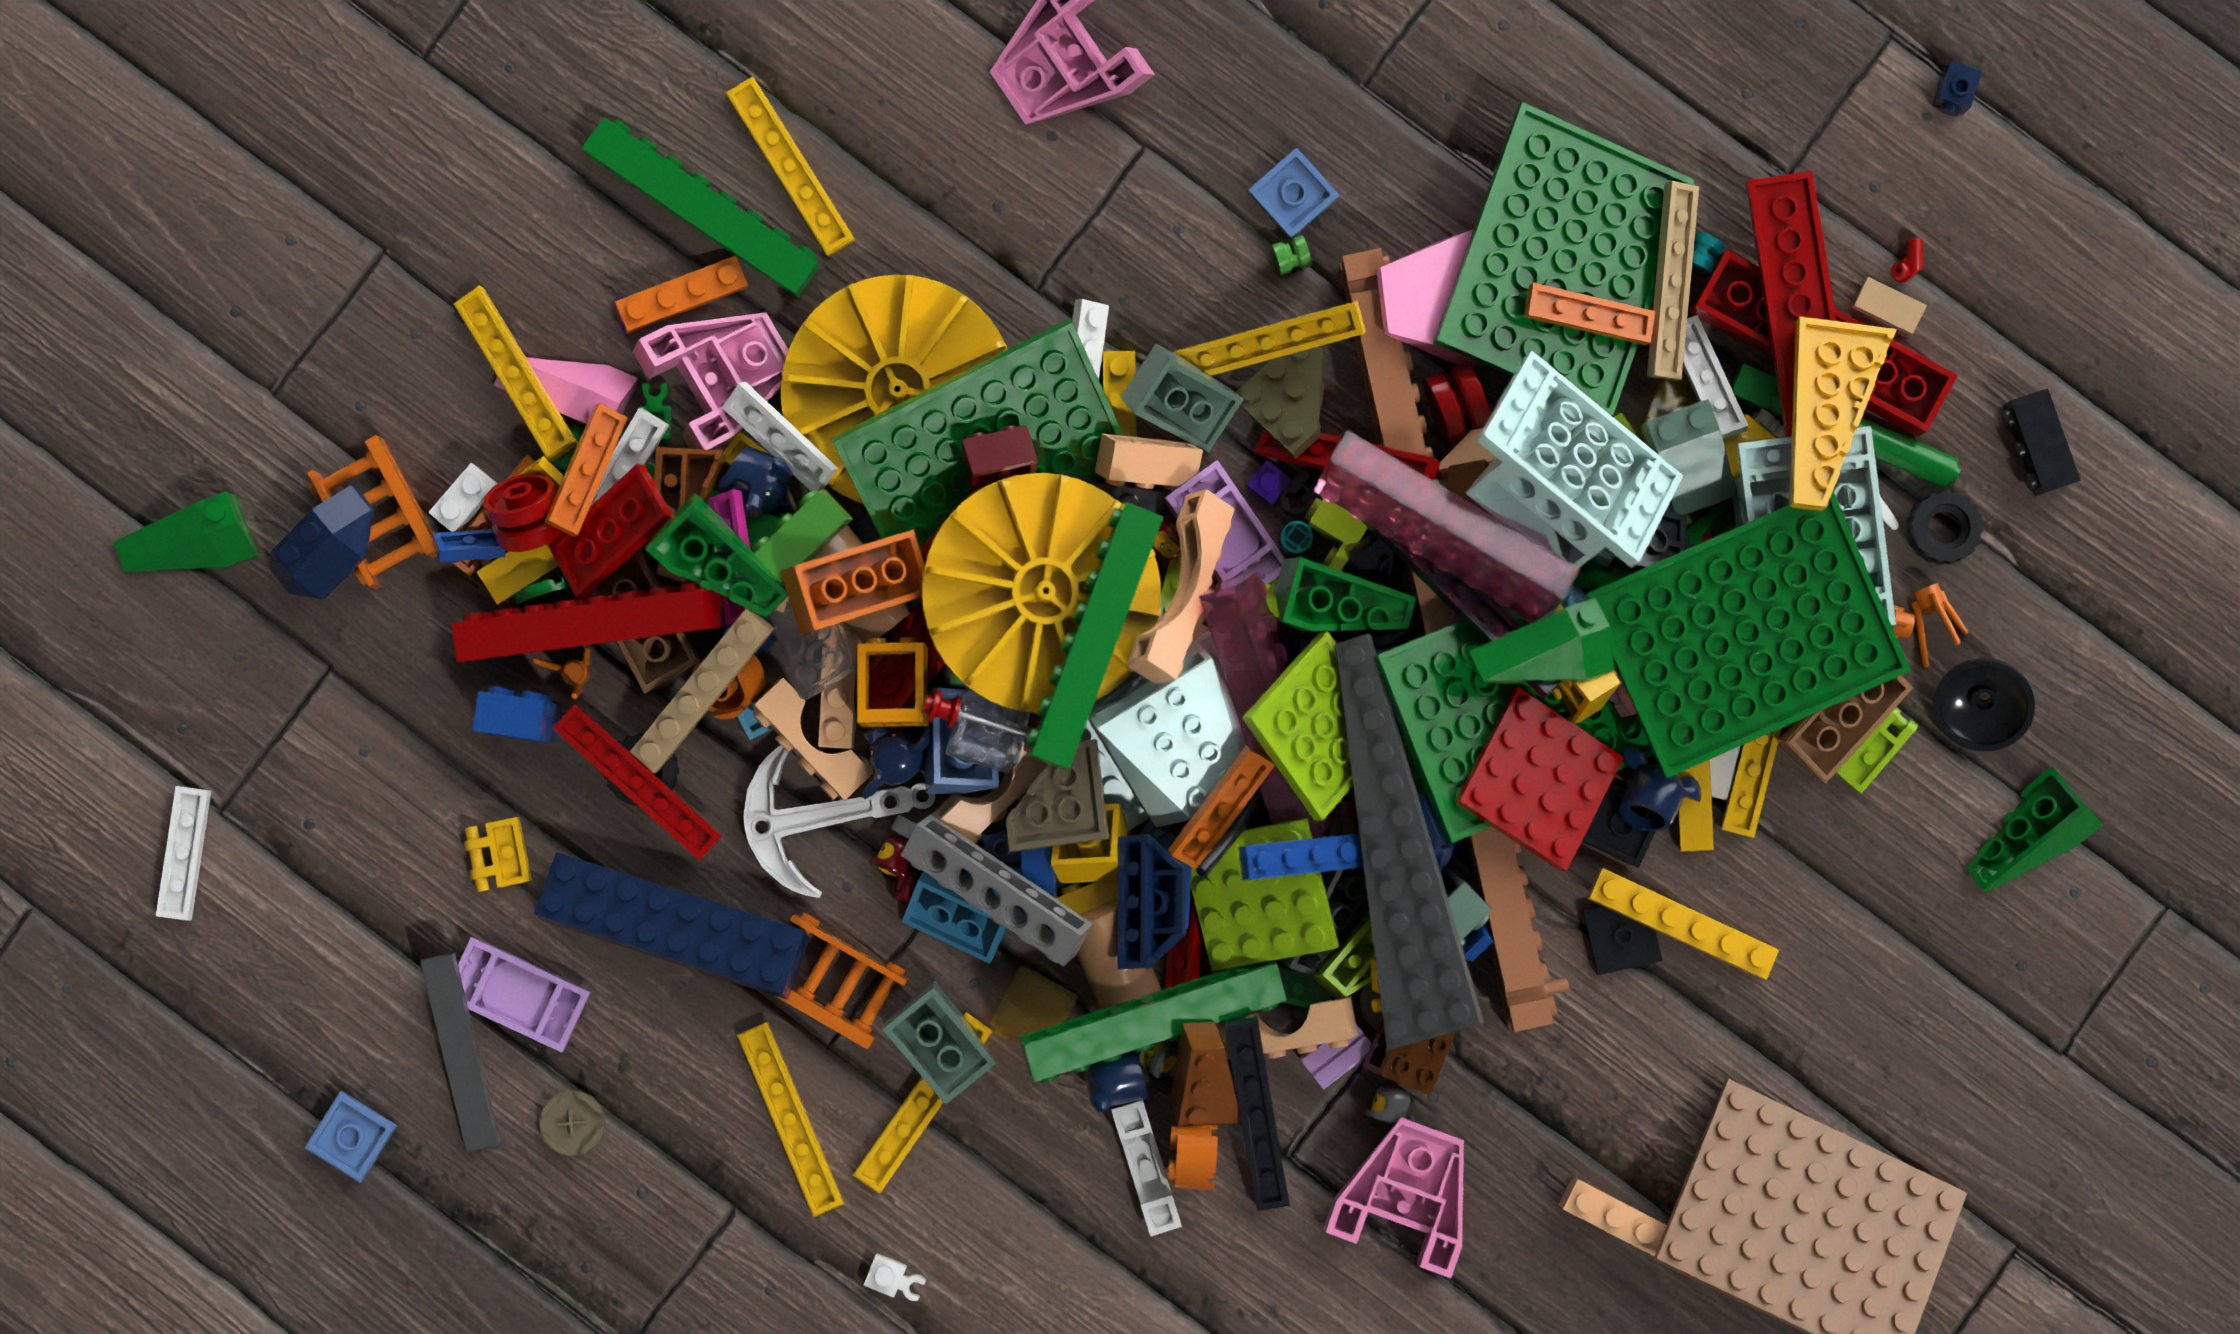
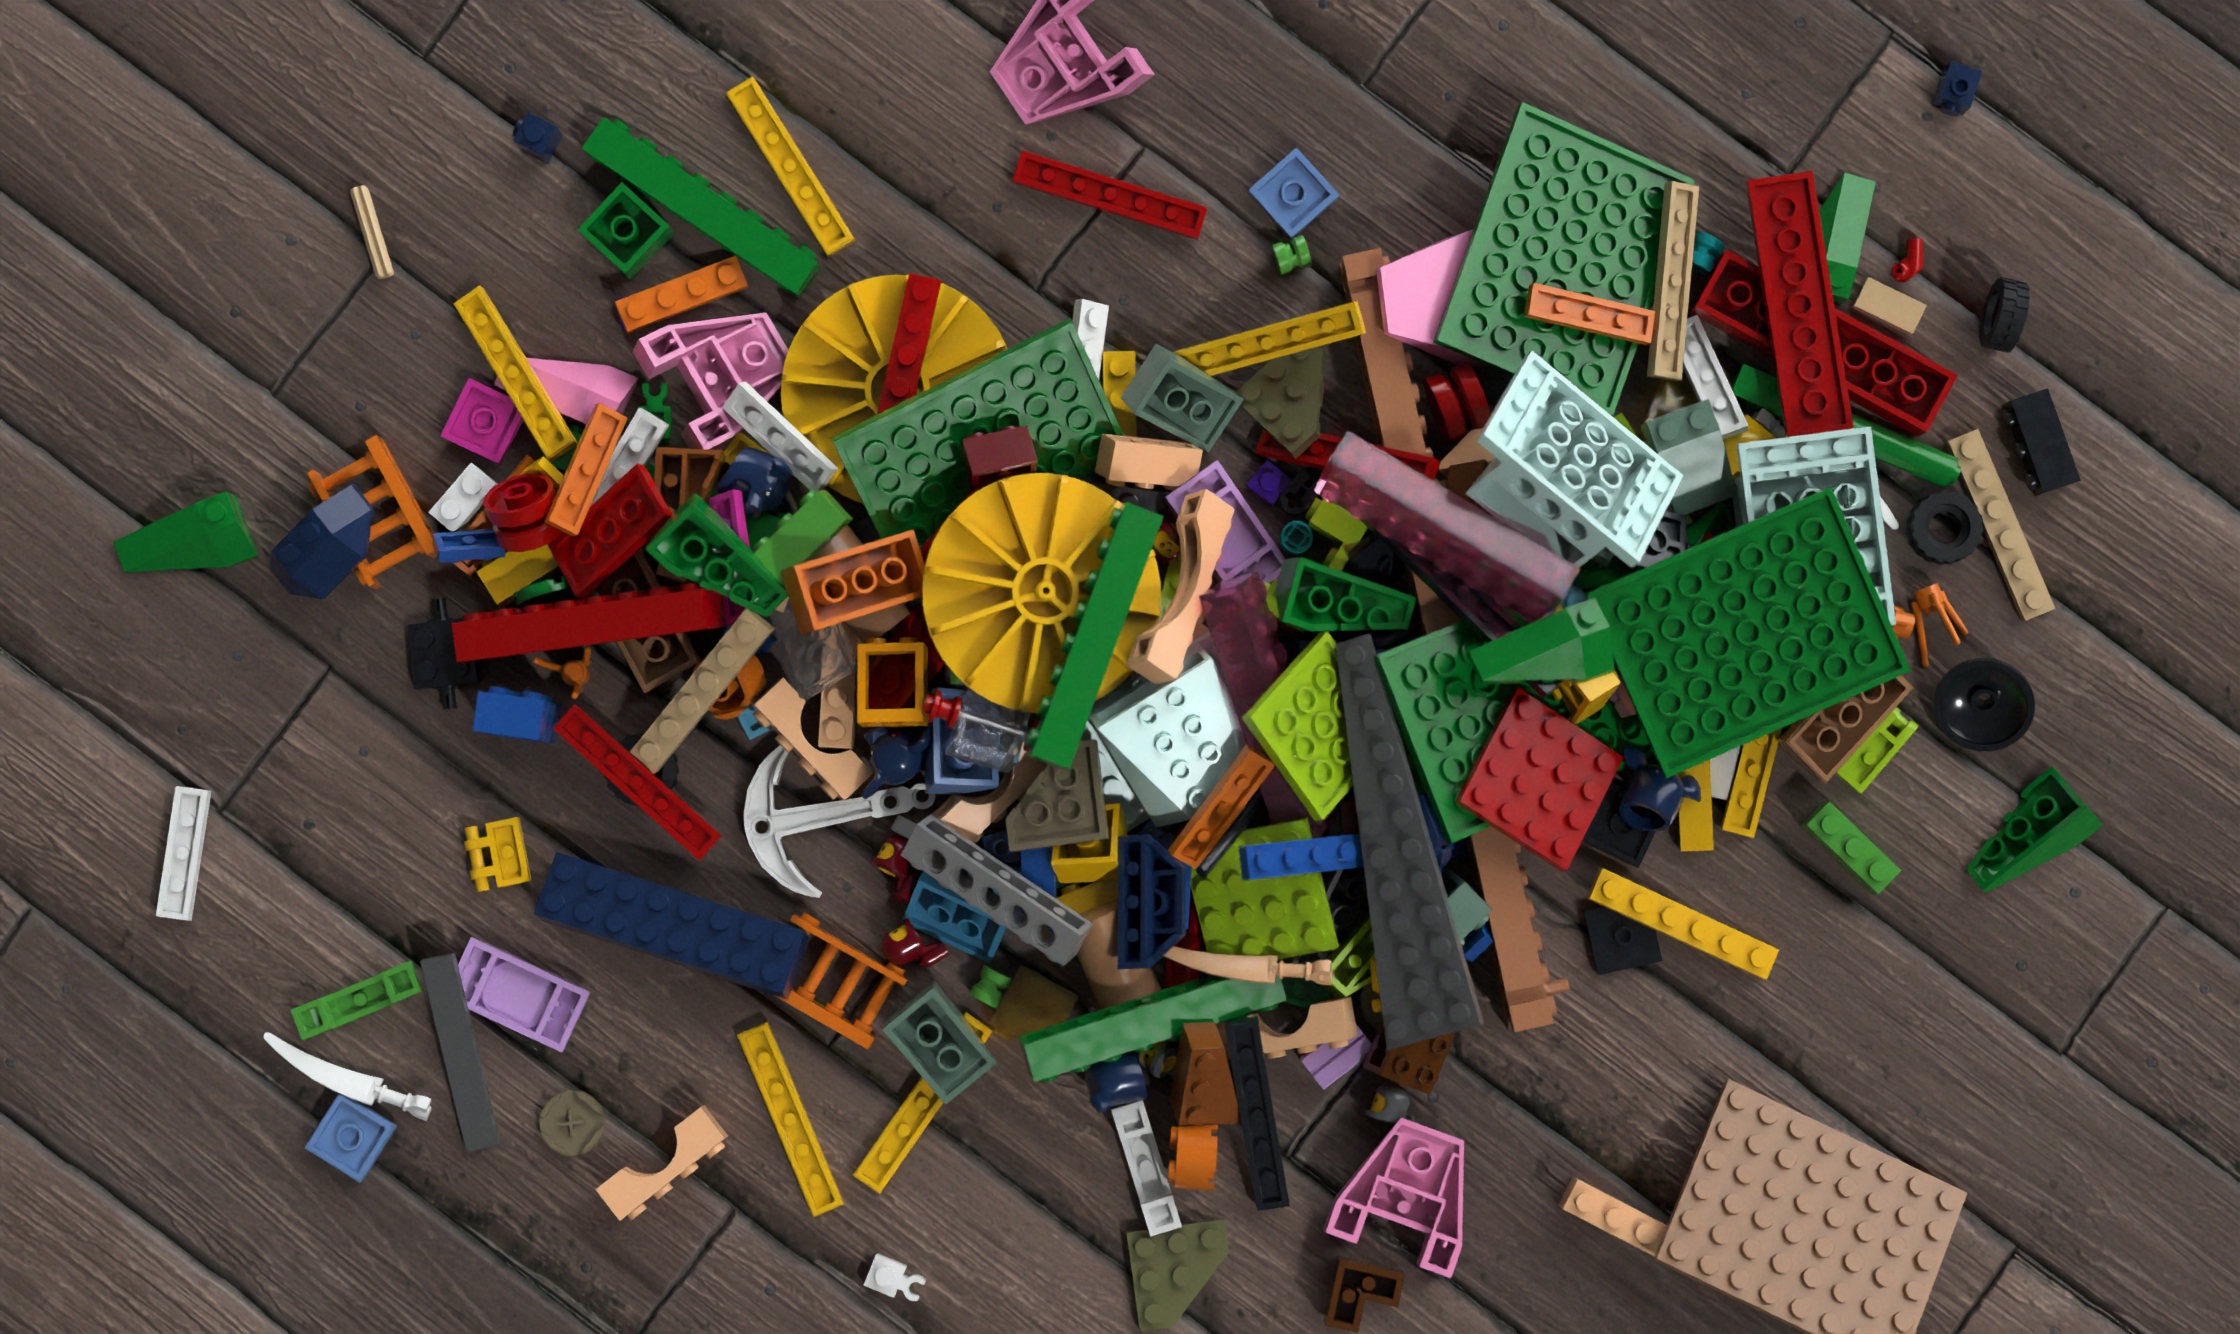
yellow wing [1790,317,1897,511] -> none
none -> white sword [264,1032,432,1121]
none -> bright green slope [290,960,423,1041]
none -> tan axle [350,185,394,280]
none -> black plate [407,598,481,710]
none -> dark pink plate [440,378,523,465]
none -> dark blue brick [513,113,563,163]
none -> green brick [577,182,675,280]
none -> light nougat arch [595,1105,728,1221]
none -> red plate [877,273,942,415]
none -> dark red piece [881,918,950,967]
none -> bright green wheel [969,964,1013,1009]
none -> red plate [1012,150,1208,240]
none -> olive plate [1127,1218,1229,1332]
none -> light nougat sword [1164,946,1333,985]
none -> reddish brown brick [1323,1255,1405,1333]
none -> bright green brick [1799,801,1901,894]
none -> wedge [1819,173,1876,306]
none -> tan plate [1945,429,2056,622]
none -> black tyre [1979,277,2030,353]

